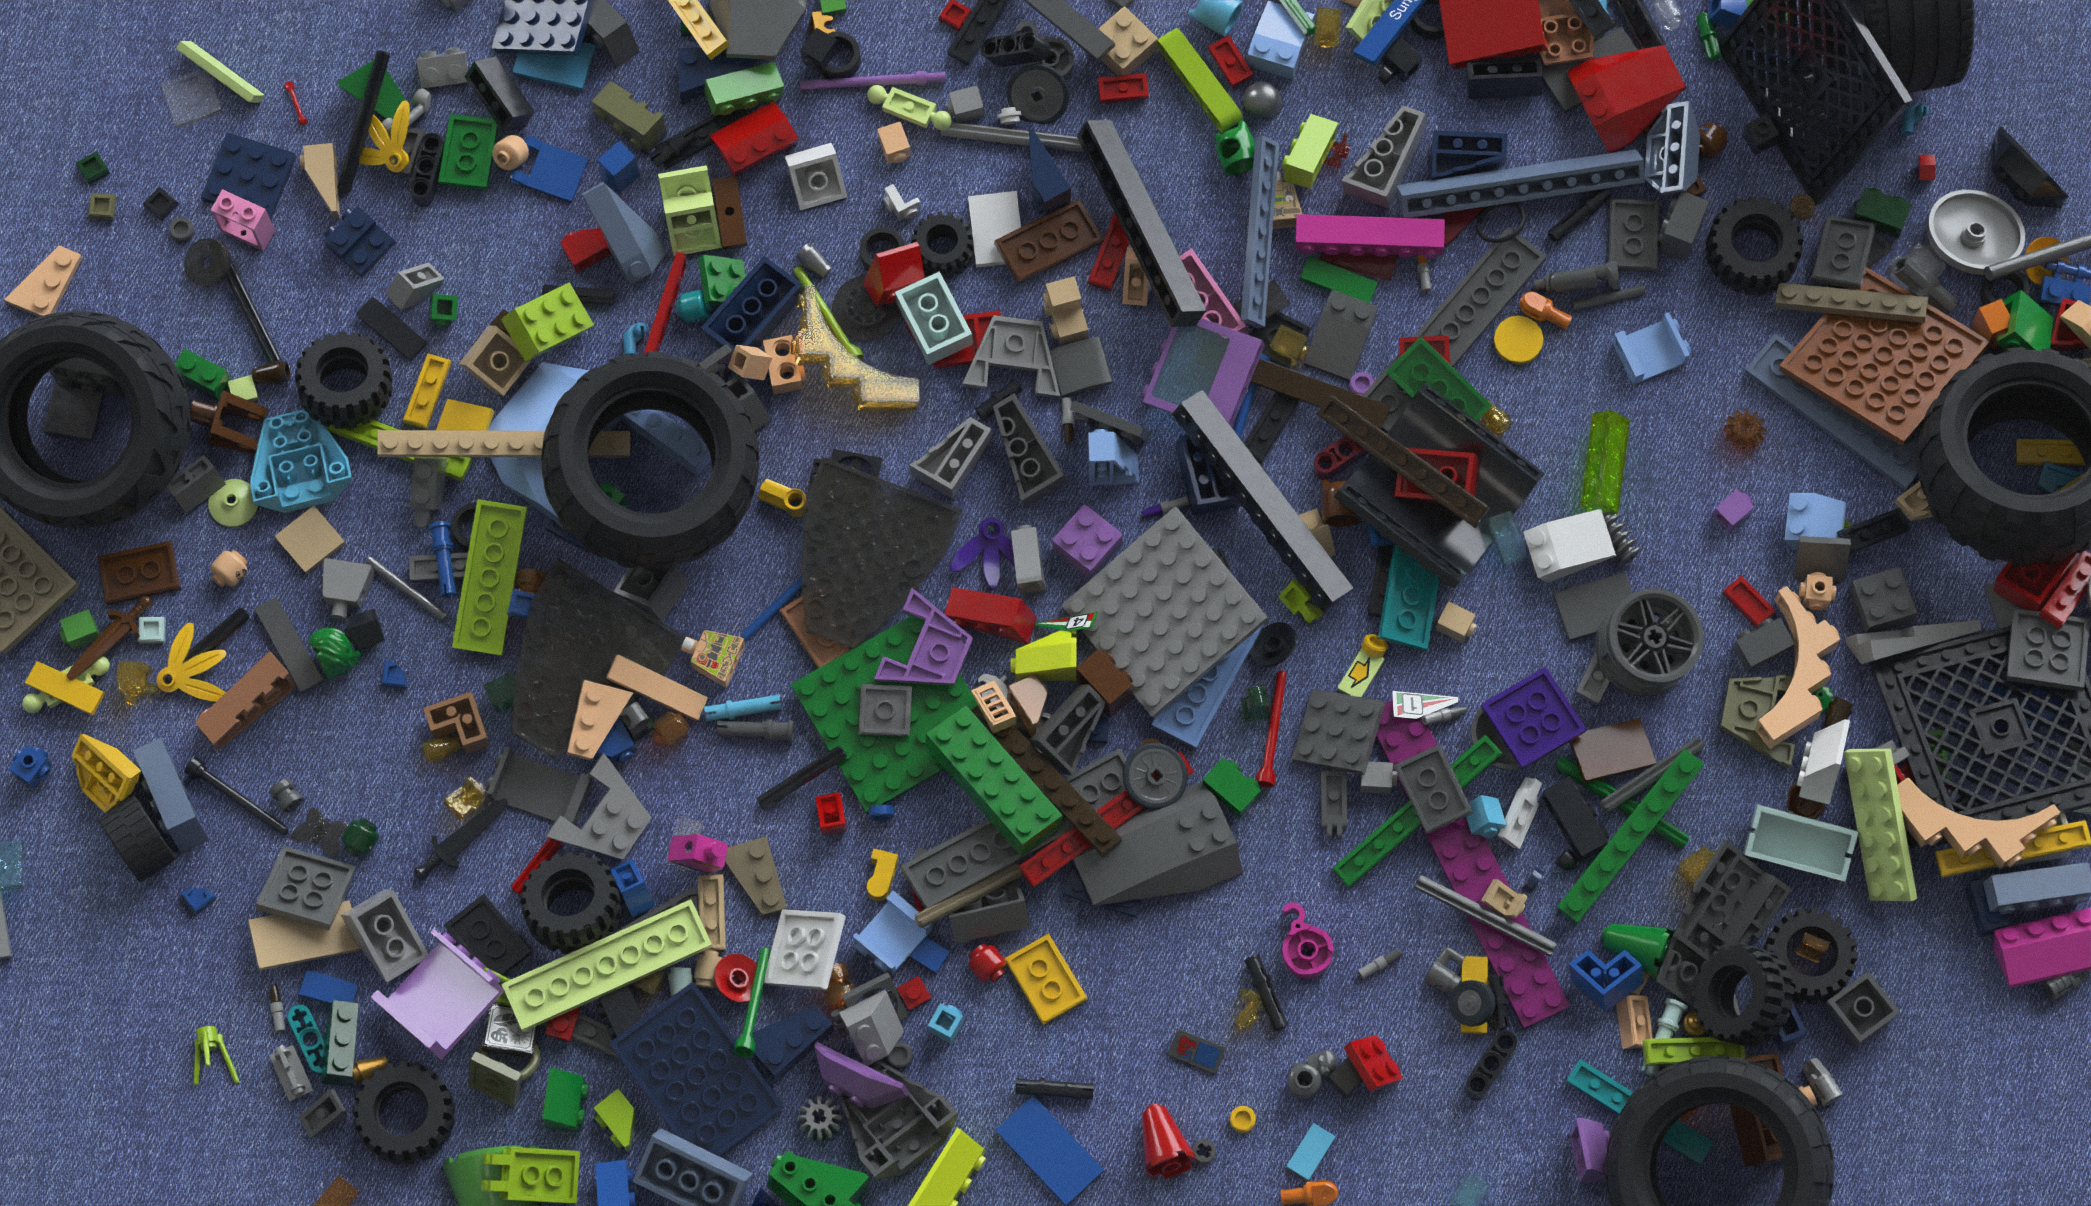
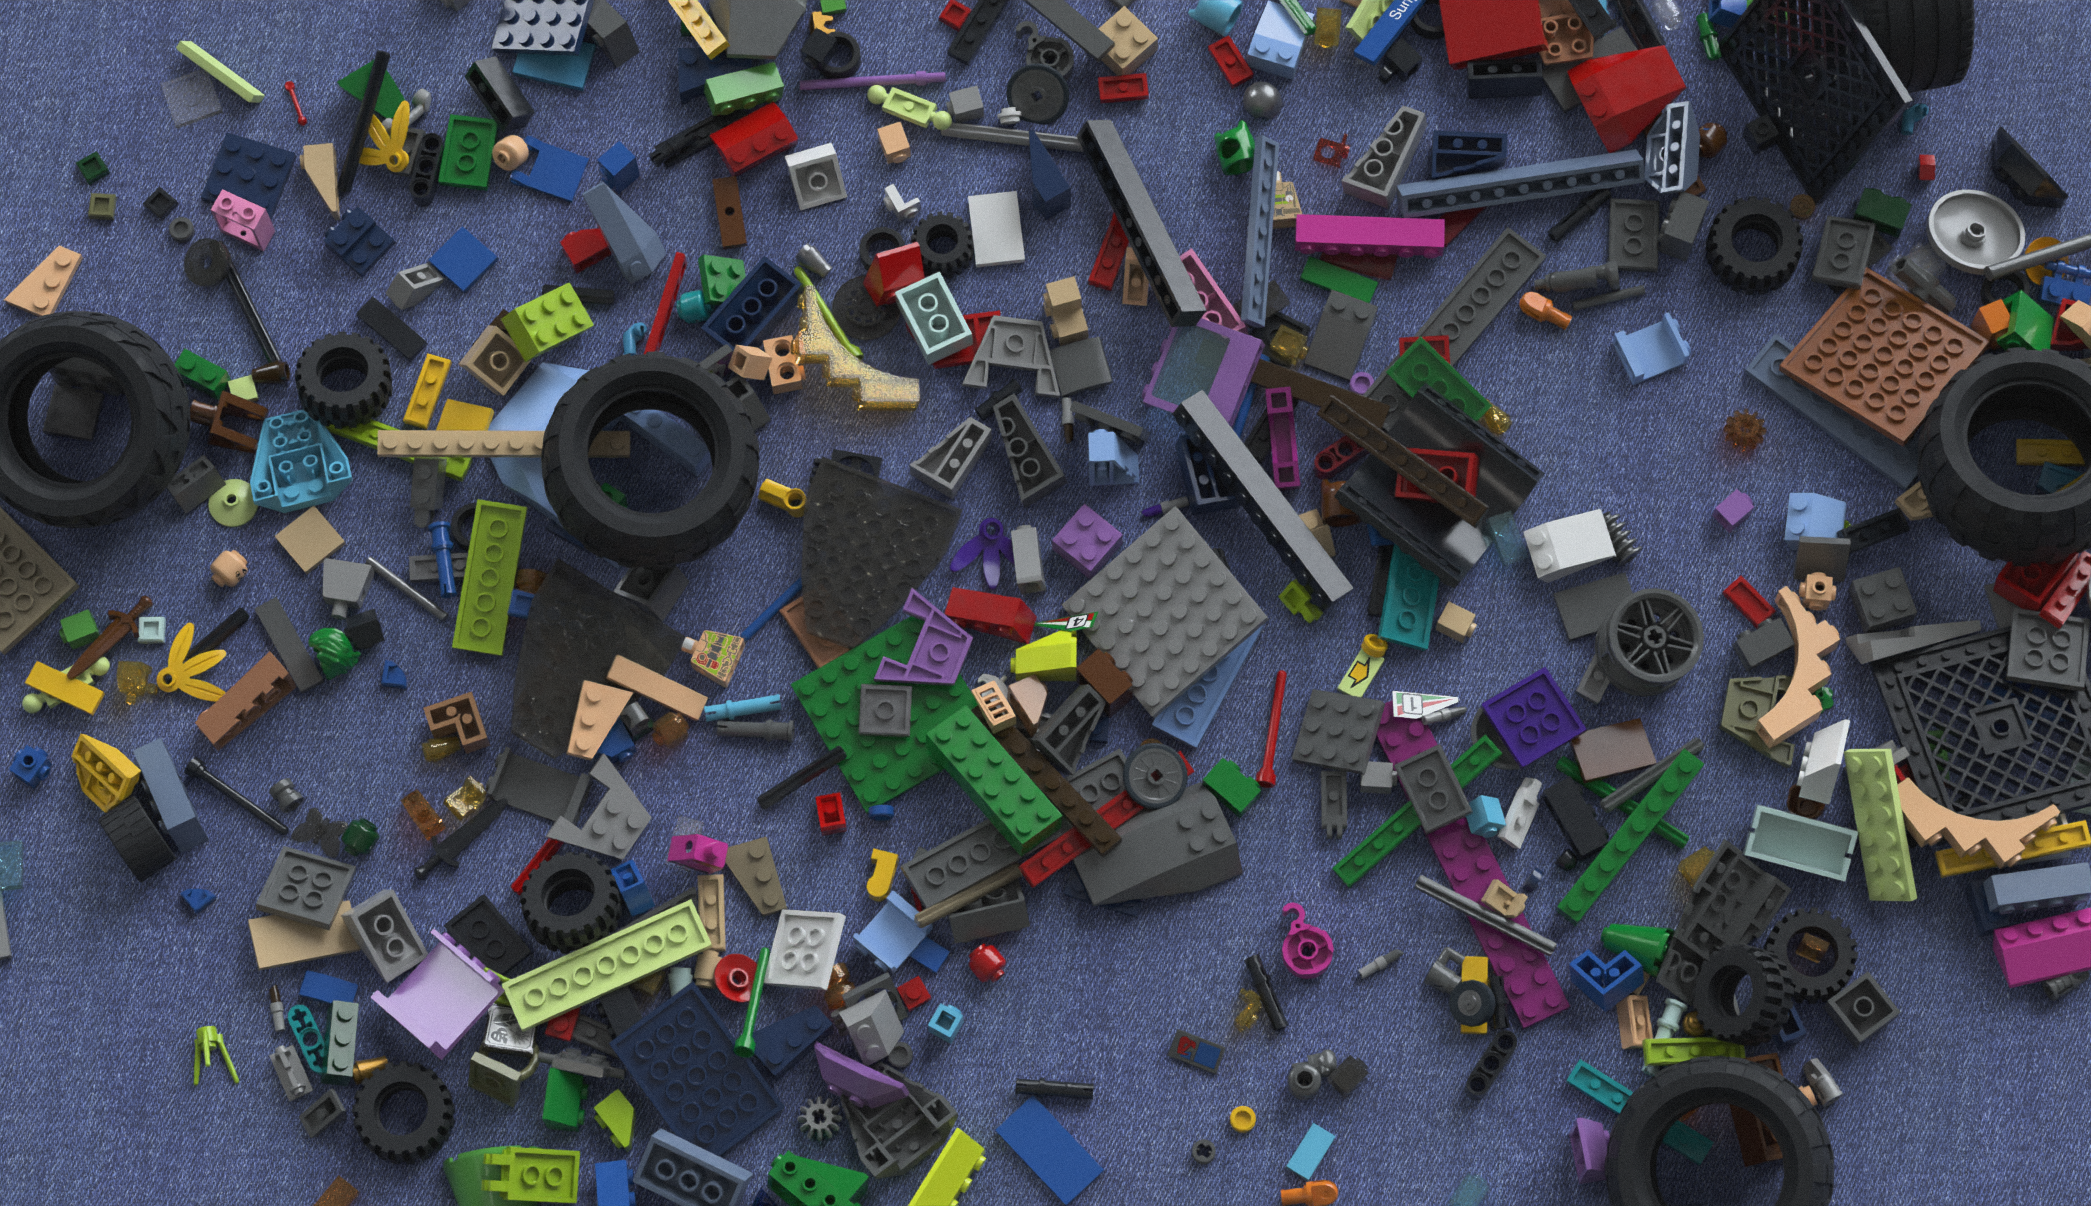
reddish brown tile [97,541,181,605] -> none
light grey bracket [417,47,468,89] -> none
green brick [428,294,458,327] -> none
clear green brick [483,672,524,713] -> none
olive wedge [591,81,667,154] -> none
yellowish green bracket [658,165,722,256] -> none
black beam [980,32,1050,67] -> none
reddish brown tile [994,199,1104,284] -> none
yellow tile [1005,933,1088,1026] -> none
red cone [1142,1104,1197,1180] -> none
lime beam [1158,28,1243,133] -> none
leg [1240,686,1270,722] -> none
black dish [1251,622,1297,667] -> none
lime brick [1281,114,1338,189] -> none
red plate [1343,1034,1403,1092] -> none
light grey piece [1417,255,1432,292] -> none
black tyre [1476,202,1526,243] -> none
yellow tile [1493,316,1544,365] -> none
clear neon green brick [1580,410,1630,514] -> none
dark tan plate [1775,283,1928,323] -> none
dark brown cone [1823,697,1853,729] -> none
none -> clear orange leg [400,789,446,841]
none -> blue tile [428,226,498,294]
none -> dark grey plate [538,1048,626,1080]
none -> magenta arch [1265,387,1301,491]

